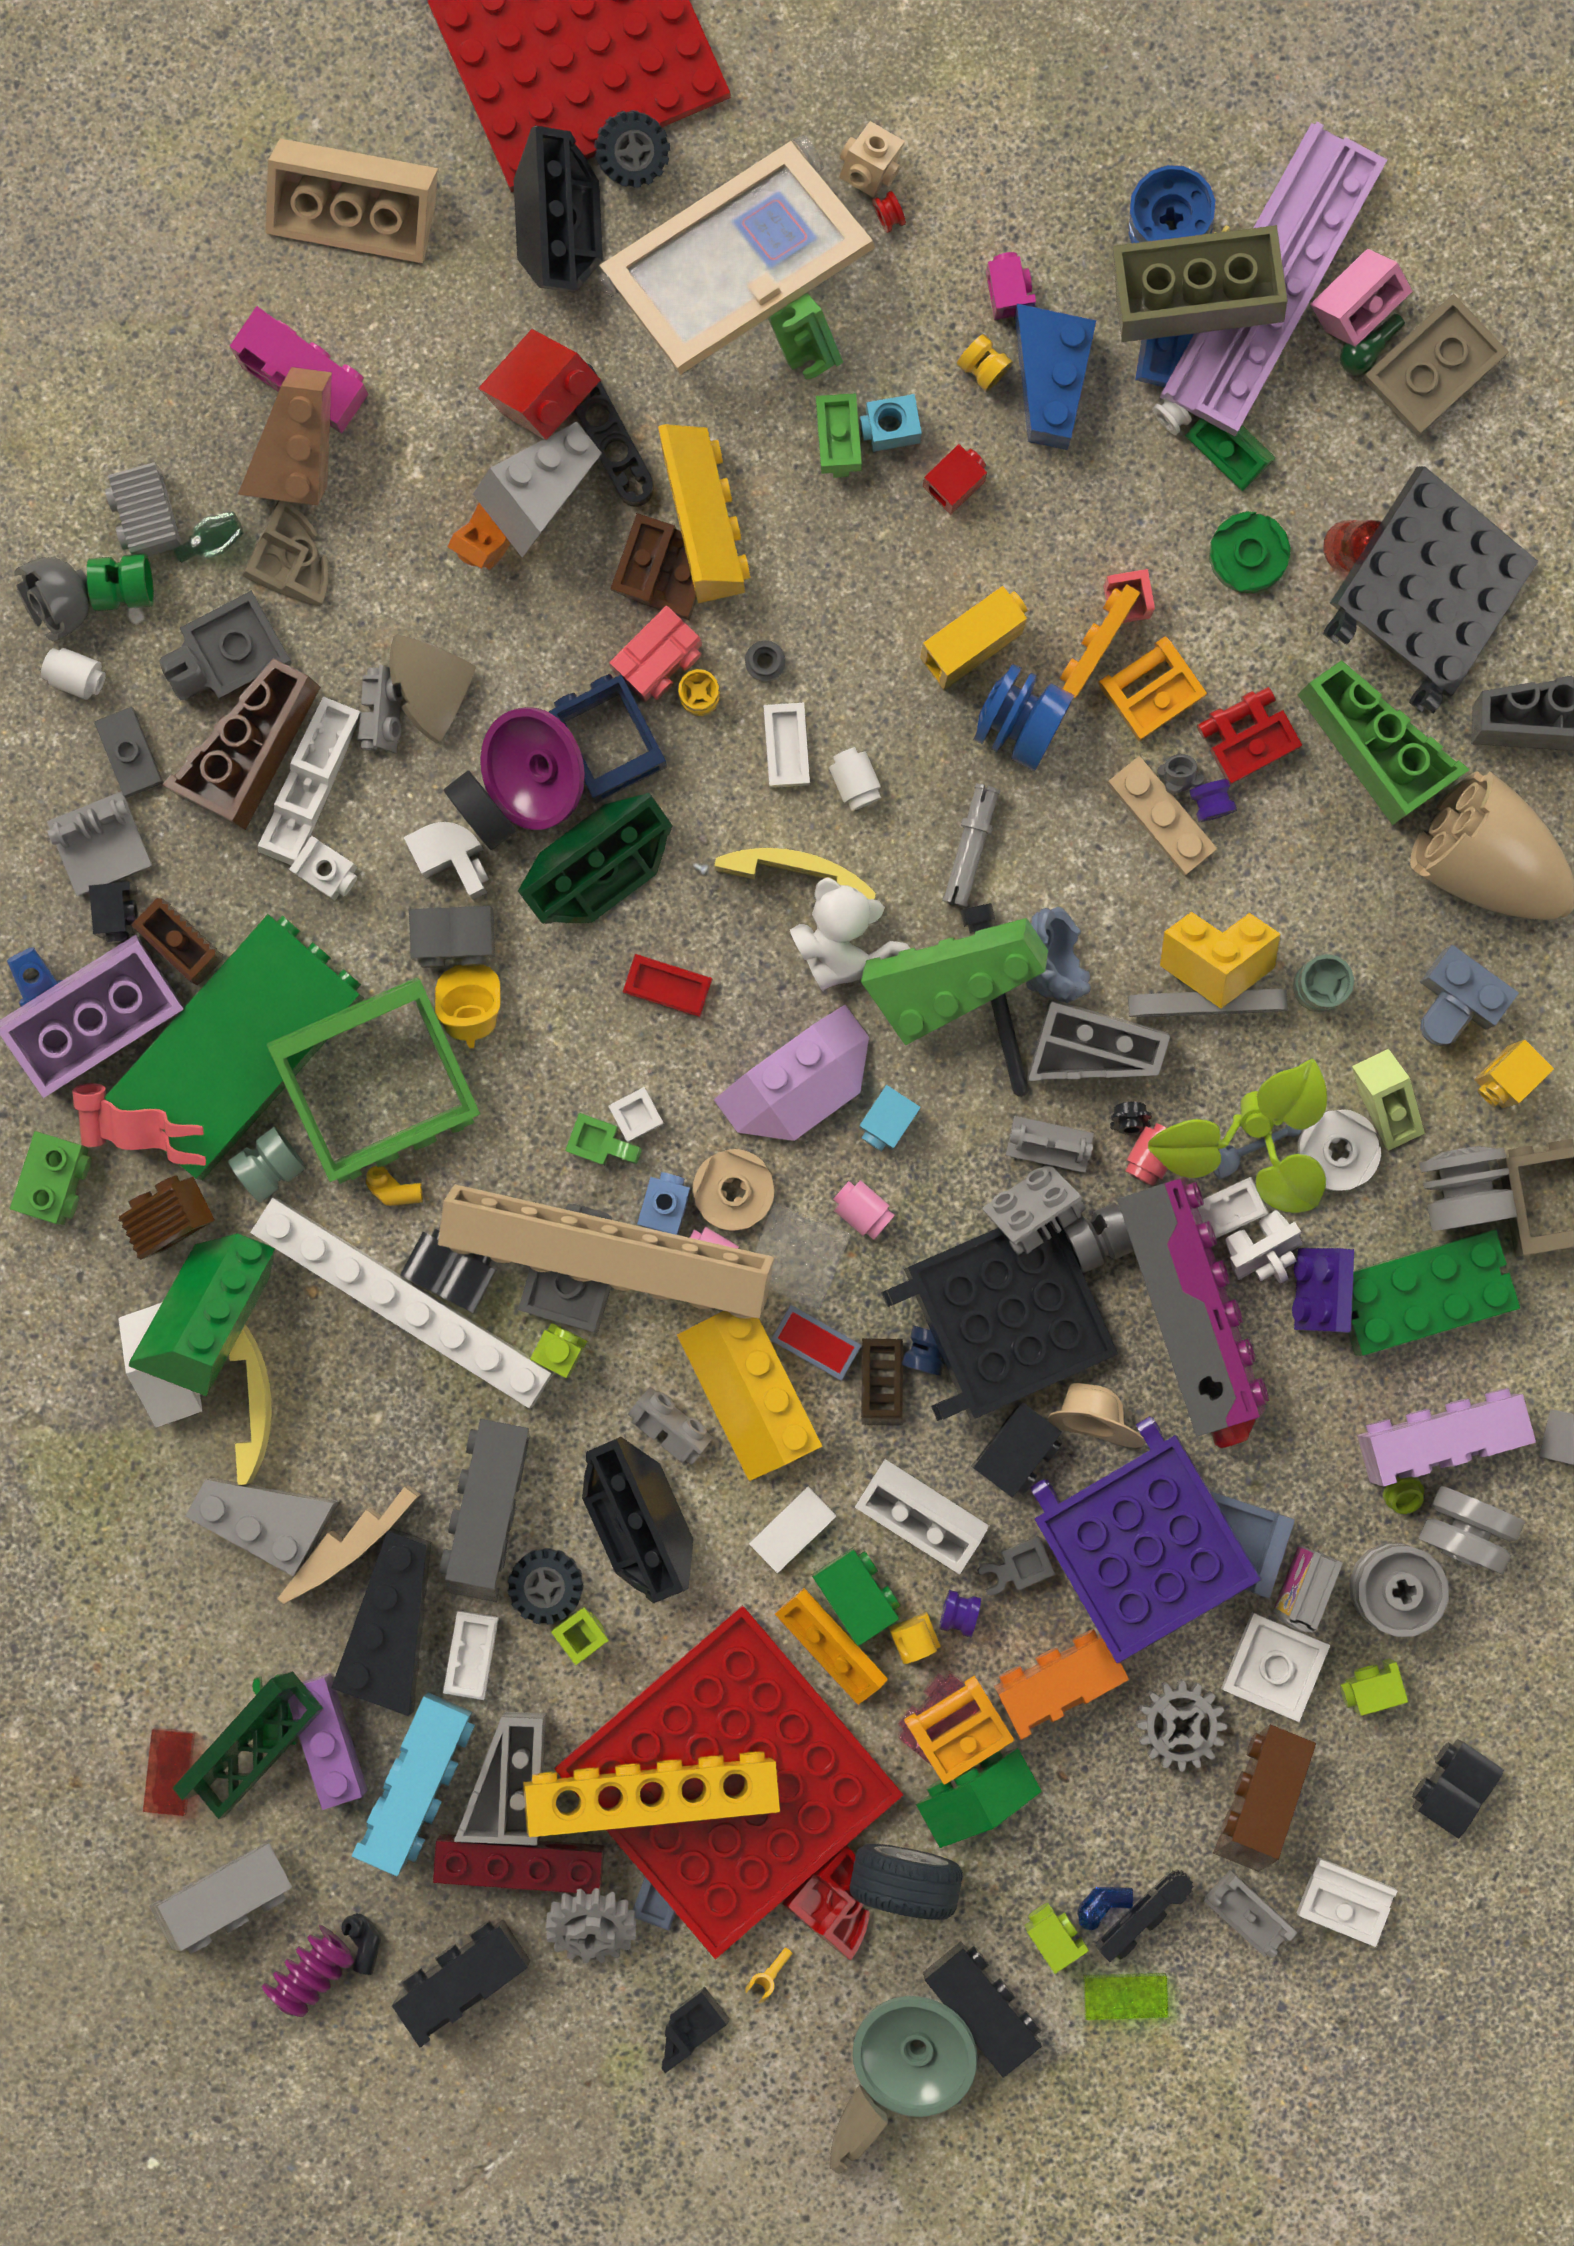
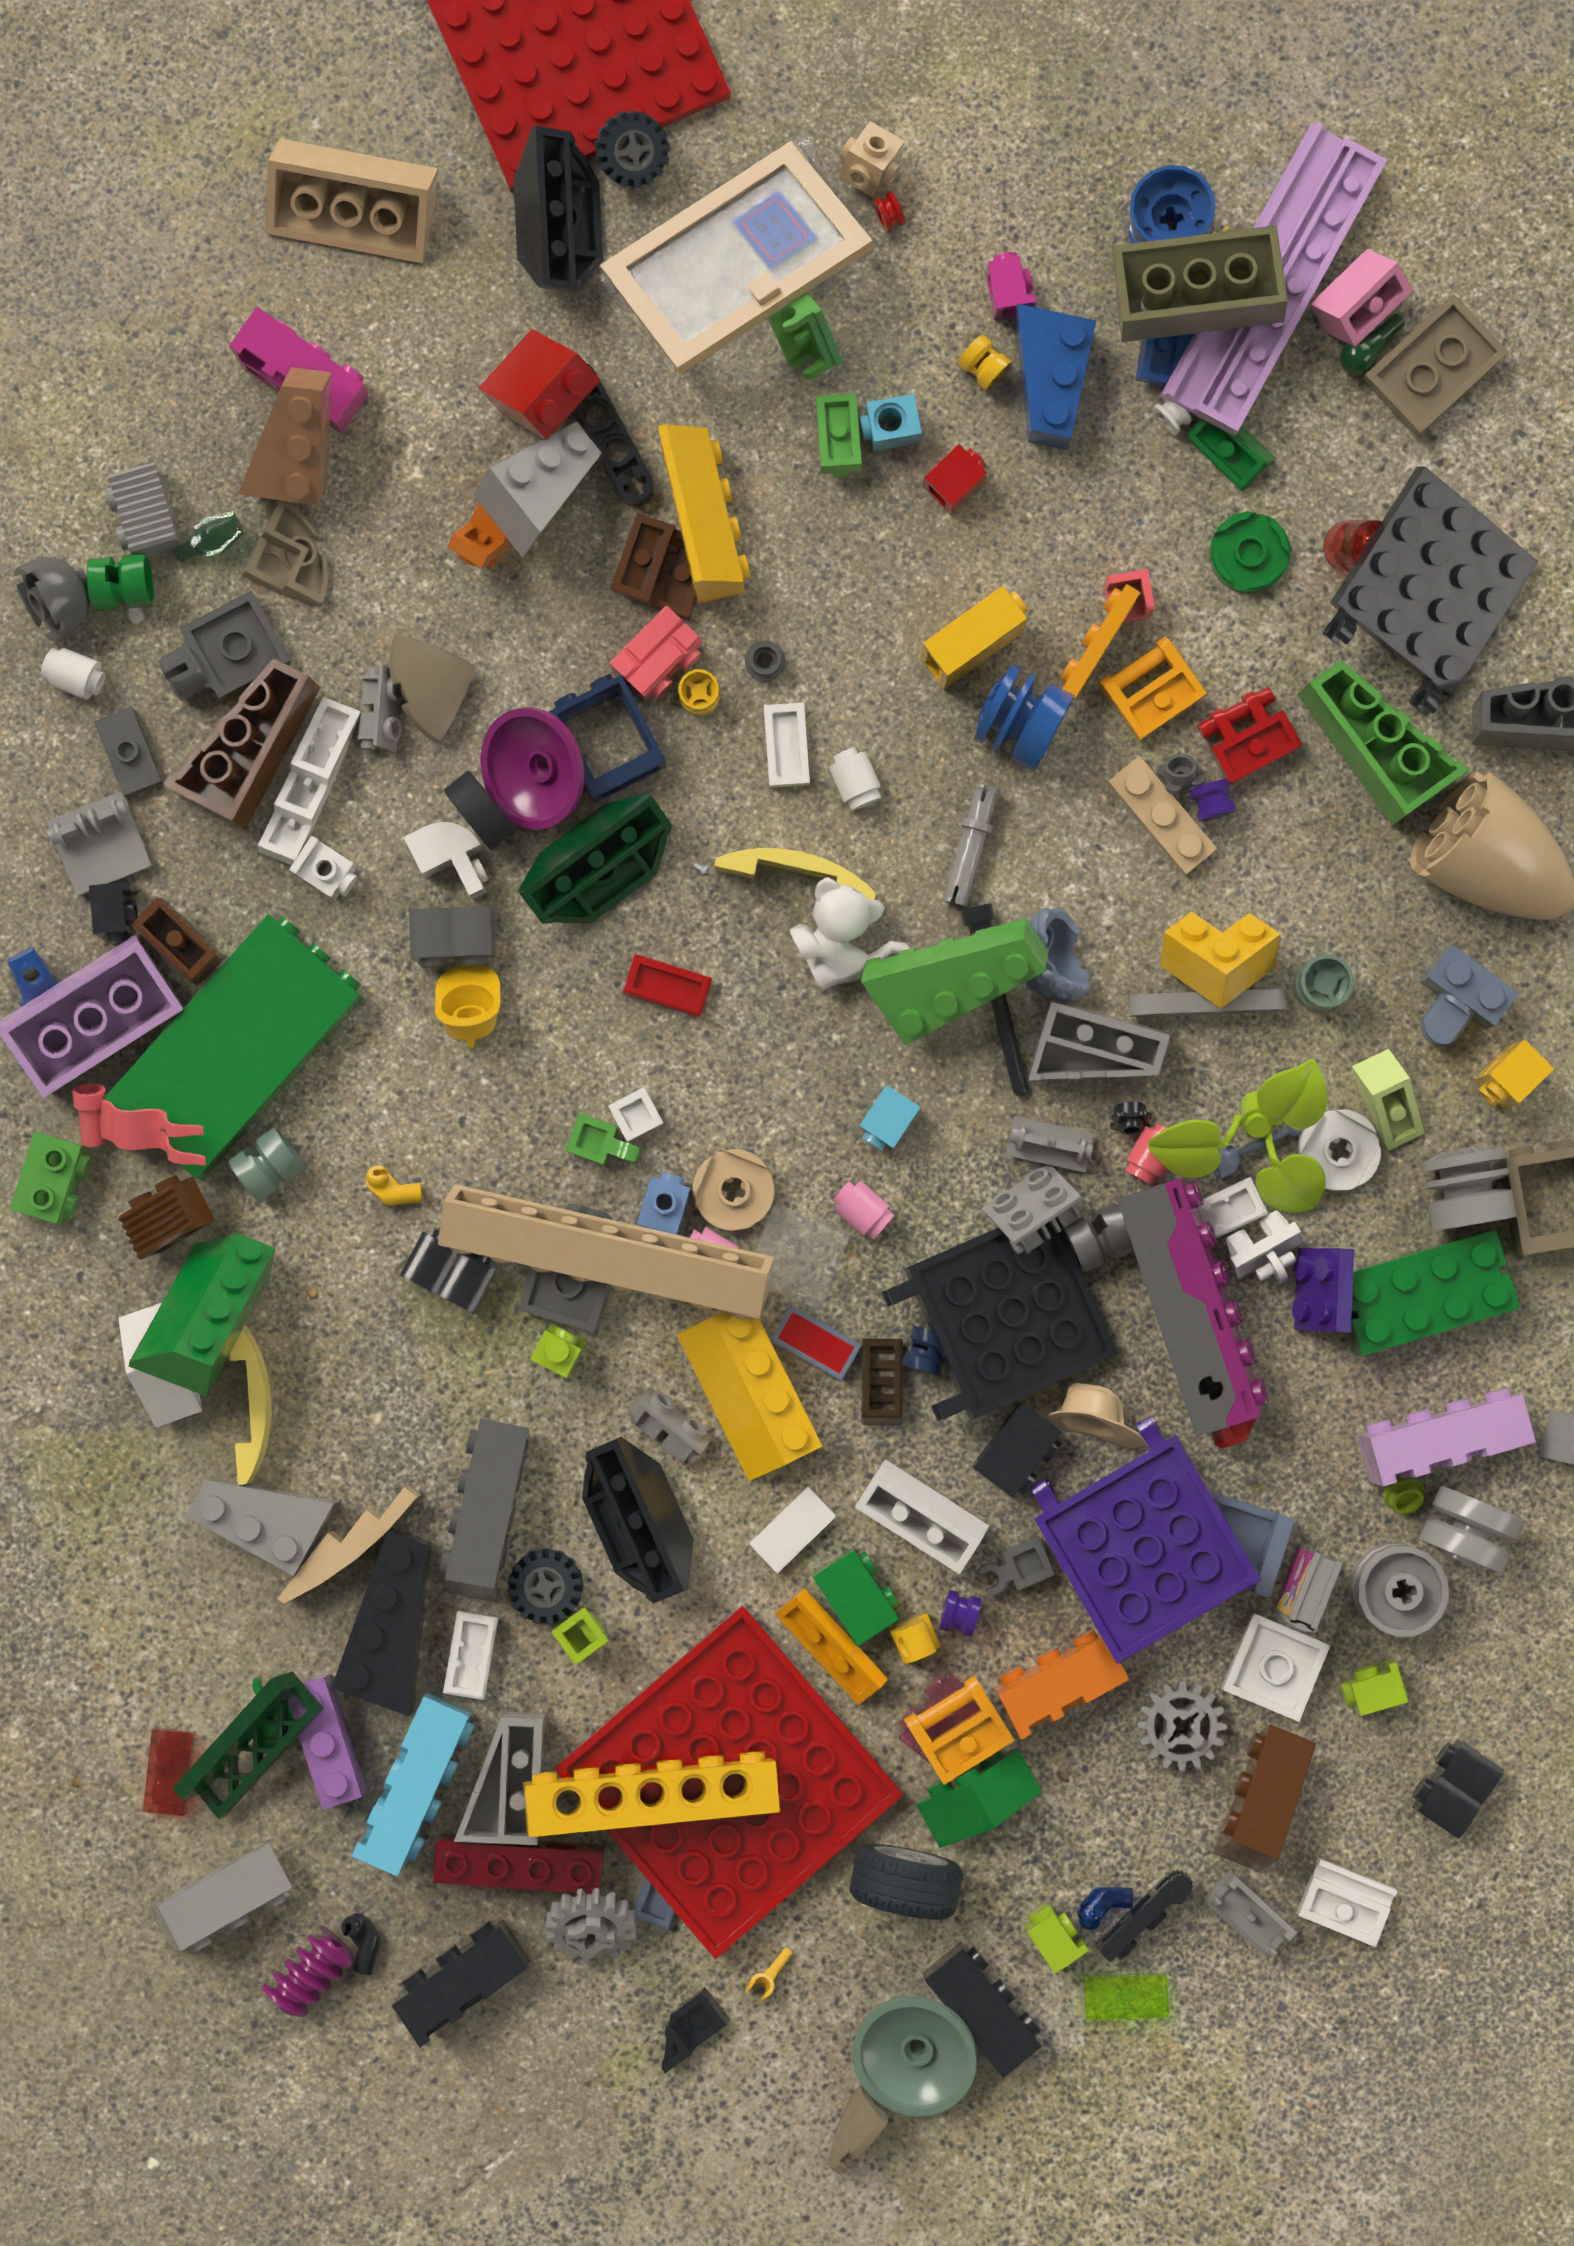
white brick [250,1198,554,1408] -> none
bright green window [267,977,480,1184] -> none
lavender wedge [714,1005,869,1141] -> none
red brick [782,1845,870,1961] -> none

